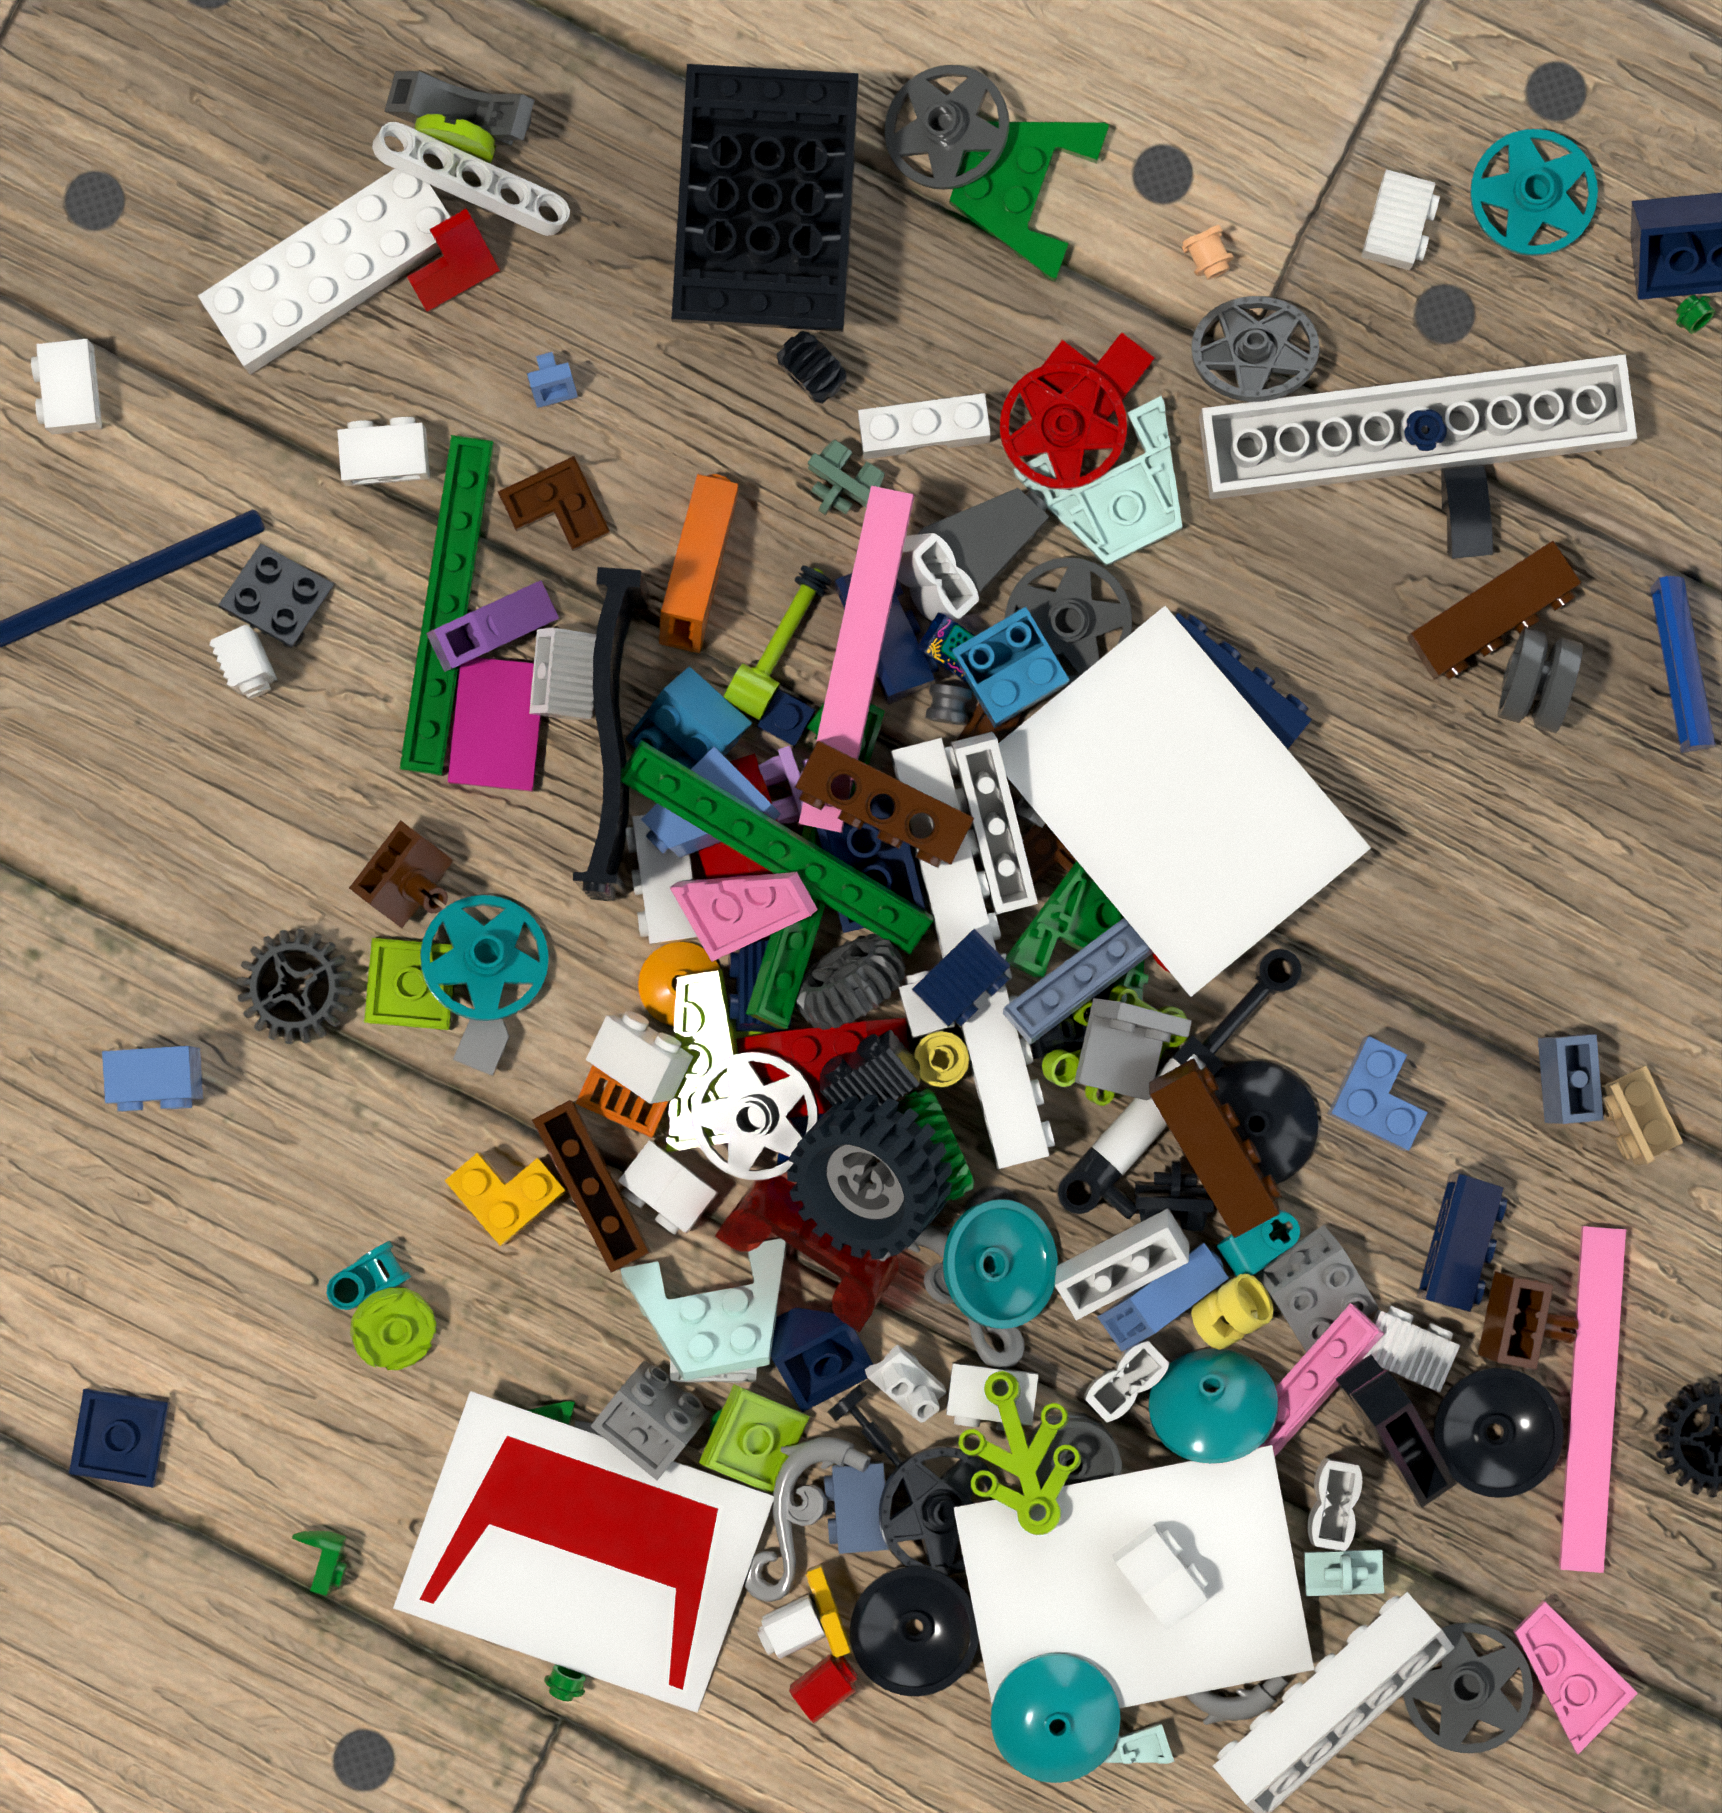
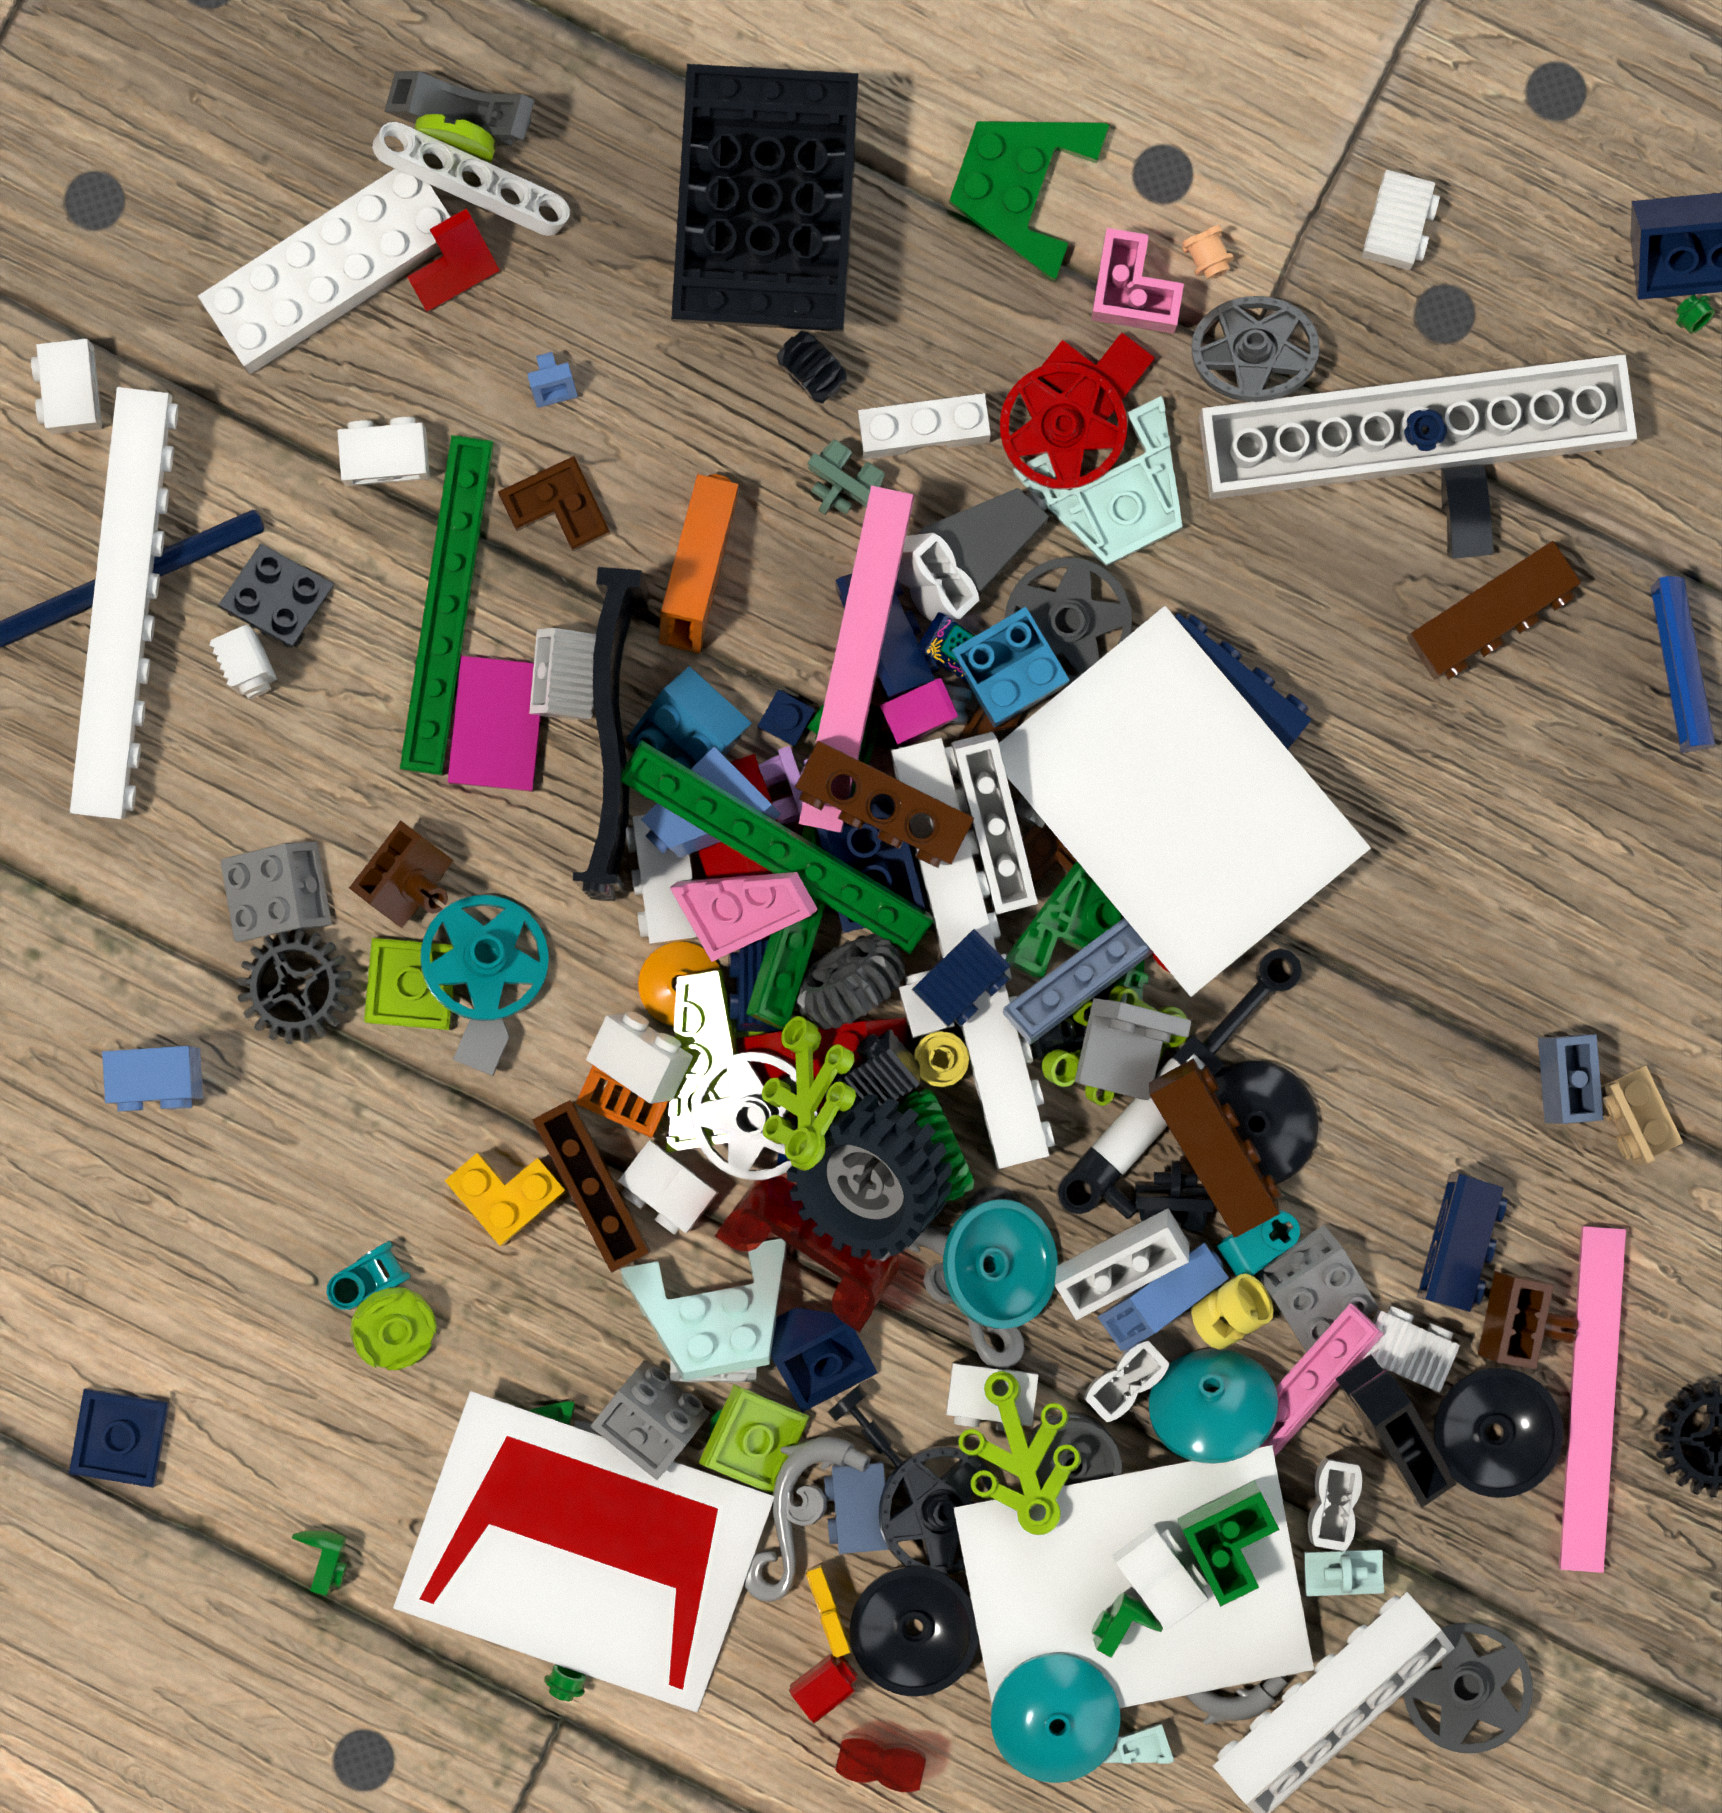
medium lavender slope [426,580,559,672] -> none
lime piece [724,565,832,720] -> none
white brick [757,1594,826,1659] -> none
white hips [865,1345,947,1423] -> none
dark grey wheel [885,65,1009,190] -> none
medium blue brick [1327,1036,1427,1151] -> none
teal wheel [1470,129,1598,256] -> none
dark grey wheel [1497,627,1583,734] -> none
bright pink wing [1513,1601,1638,1755] -> none
none -> white brick [70,387,178,819]
none -> light grey bracket [221,842,332,942]
none -> lime plant [762,1016,856,1171]
none -> clear red brick [835,1733,926,1792]
none -> dark pink slope [880,678,959,747]
none -> bright pink brick [1091,228,1184,334]
none -> green plate [1091,1592,1163,1658]
none -> green brick [1177,1480,1280,1607]

